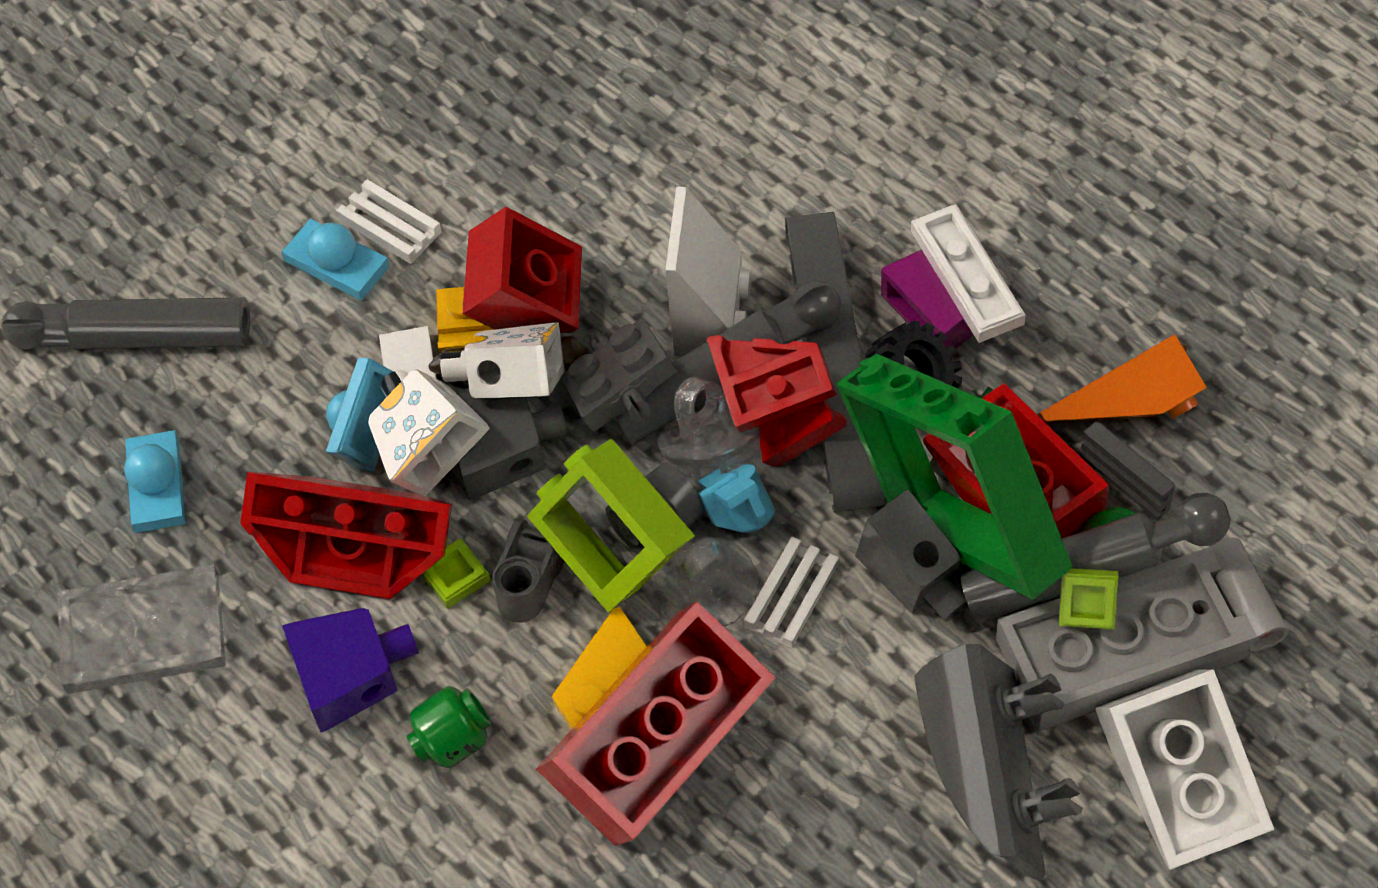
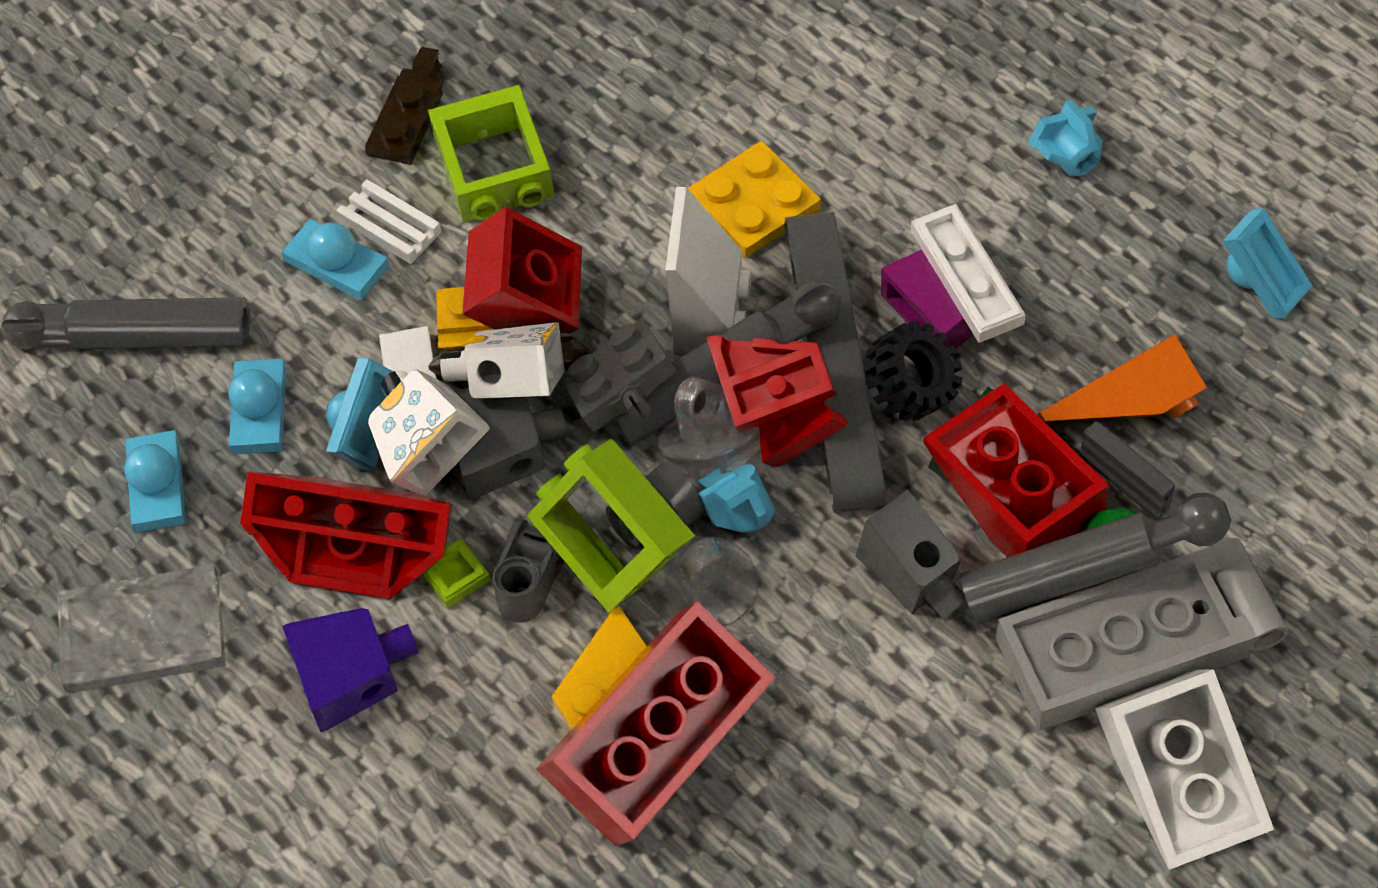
green head [406,686,491,768] -> none
white tile [744,537,839,648] -> none
green window [836,354,1073,600] -> none
dark grey piece [914,644,1083,880] -> none
lime tile [1059,568,1118,630] -> none
none -> medium azure tile [228,358,286,455]
none -> dark brown hinge [365,46,444,165]
none -> lime window [428,85,555,222]
none -> yellow plate [688,140,822,258]
none -> medium azure piece [1028,100,1103,177]
none -> medium azure tile [1223,208,1313,318]

